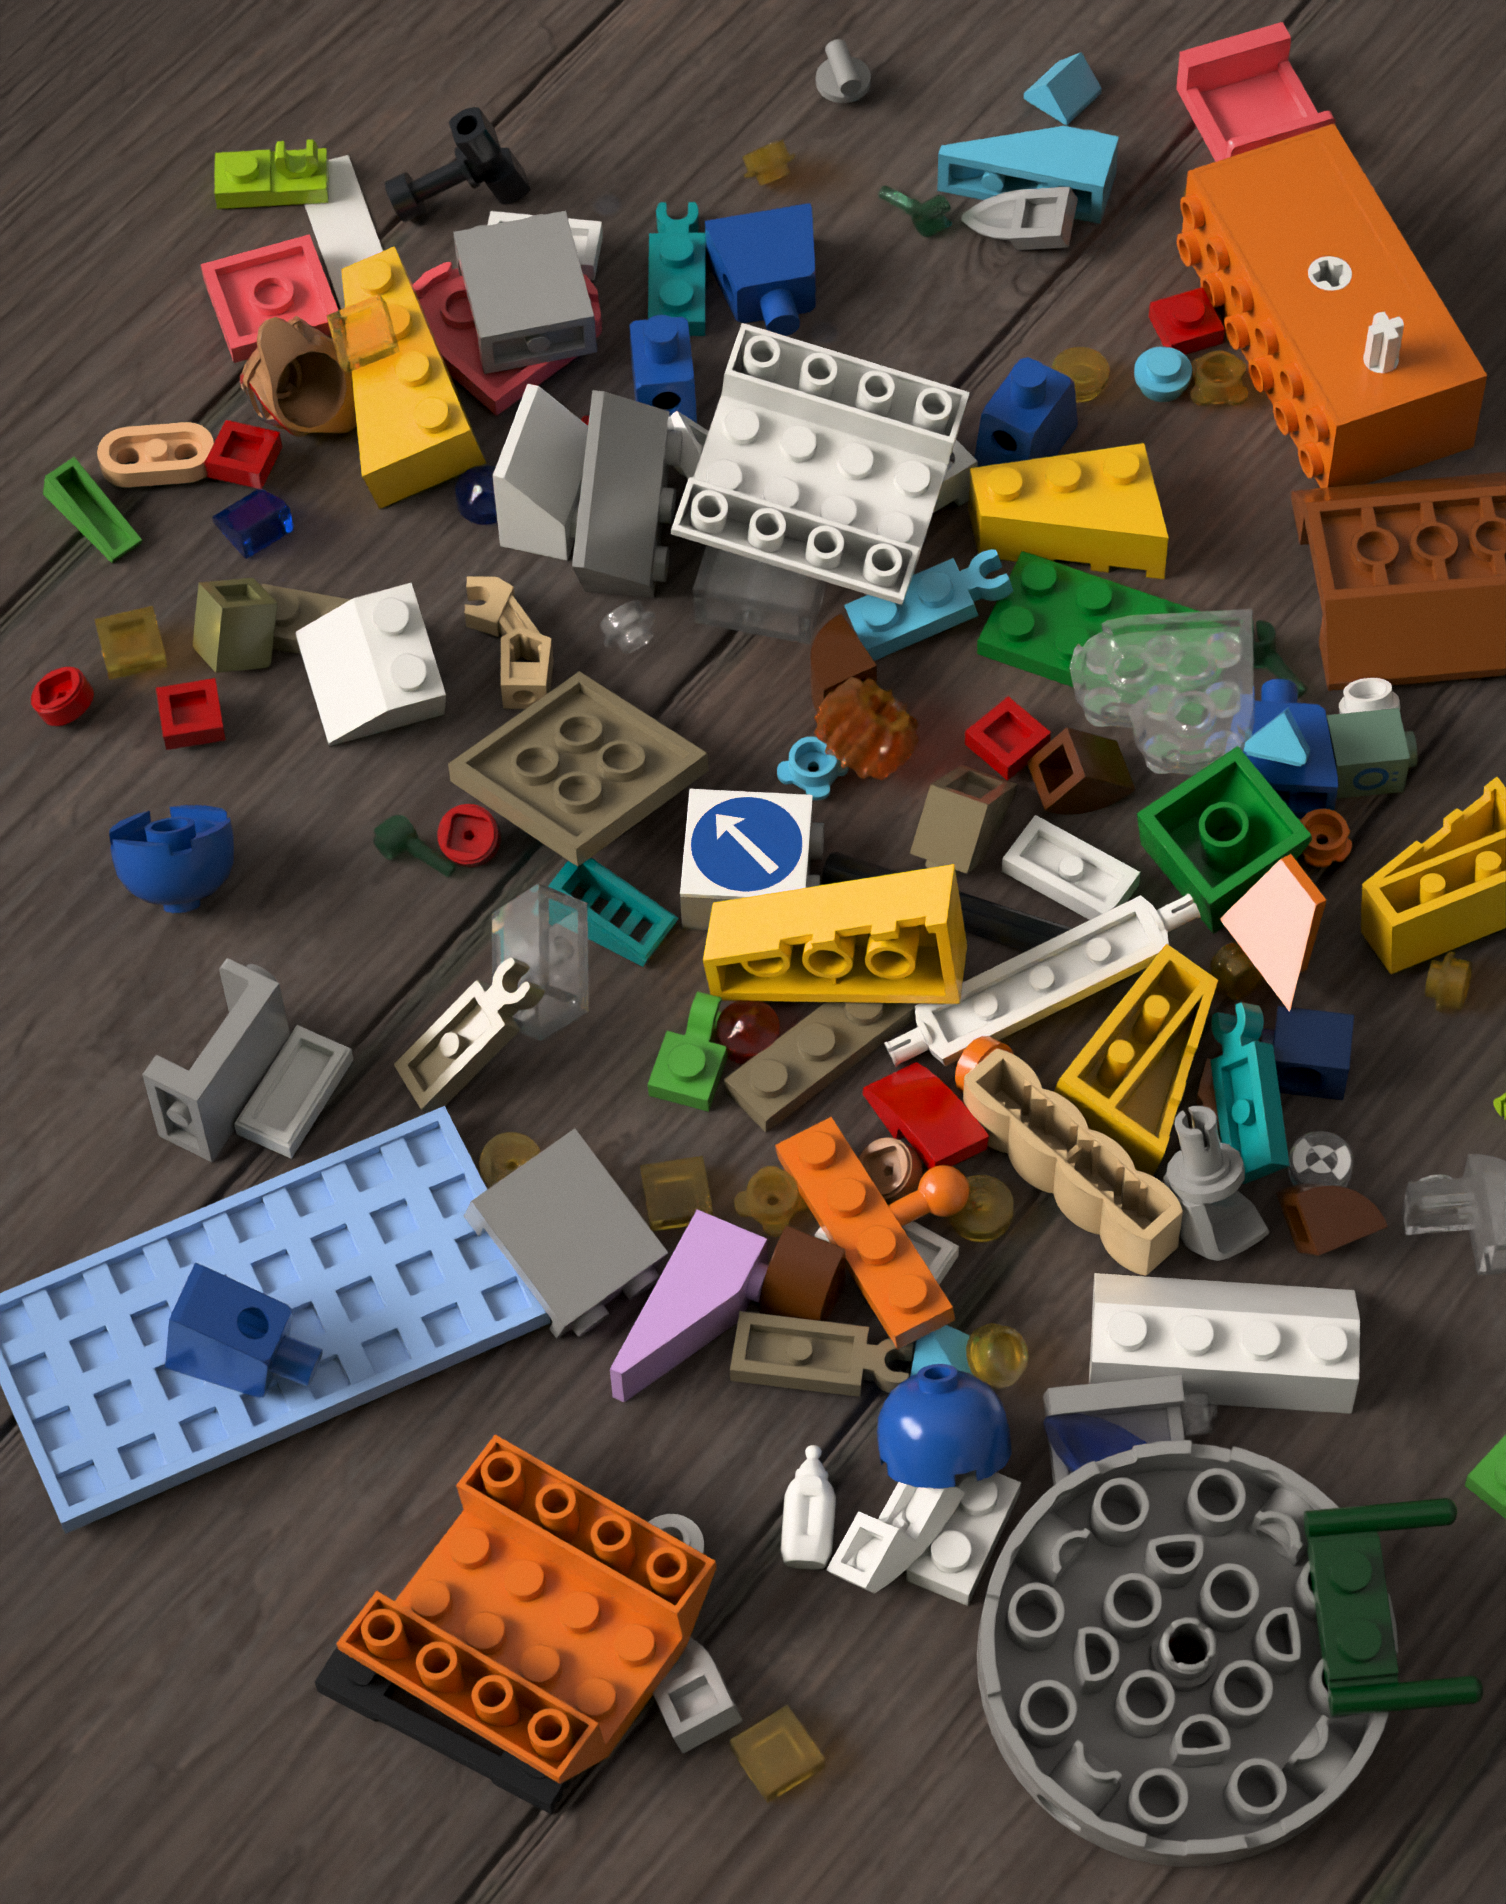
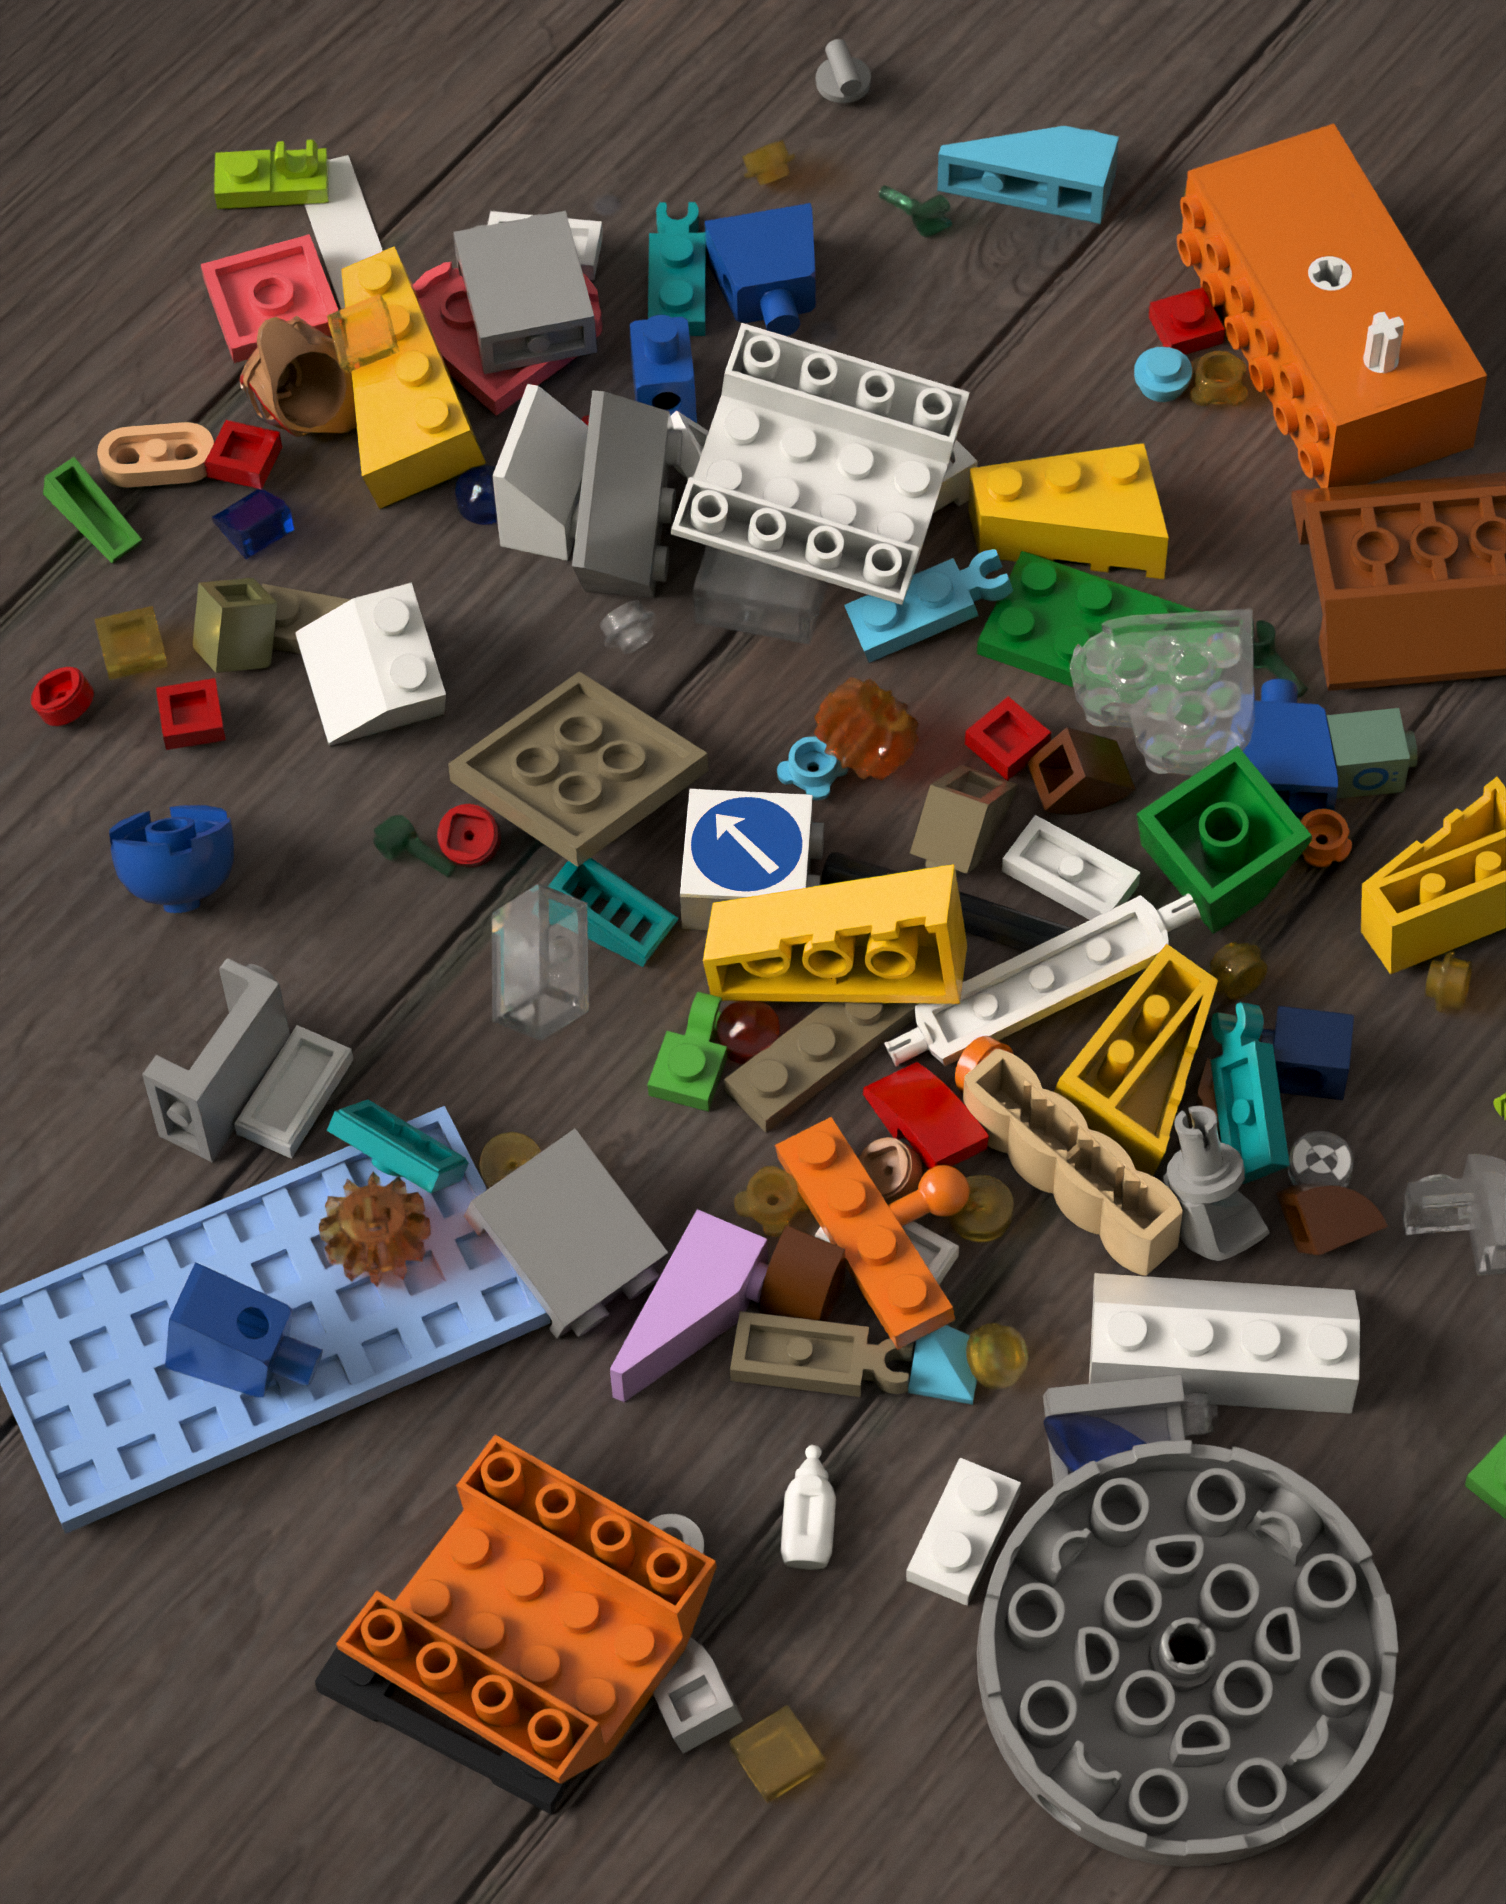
black bar [385,107,531,223] -> none
dark tan plate [394,957,545,1112] -> none
tan piece [465,576,554,709] -> none
clear yellow tile [640,1156,713,1231] -> none
reddish brown brick [810,613,877,723] -> none
white slope [826,1482,965,1594] -> none
blue cylinder [877,1364,1012,1489] -> none
light grey plate [961,187,1078,250] -> none
blue torso [974,357,1078,467] -> none
medium azure slope [1024,52,1102,126] -> none
clear yellow plate [1052,347,1109,402] -> none
coral panel [1176,22,1335,162] -> none
slope [1220,854,1327,1012] -> none
medium azure slope [1244,708,1310,767] -> none
dark green plate [1304,1498,1484,1717] -> none
white plate [1339,678,1400,714] -> none
none -> clear orange gear [319,1171,431,1287]
none -> teal plate [327,1099,469,1194]

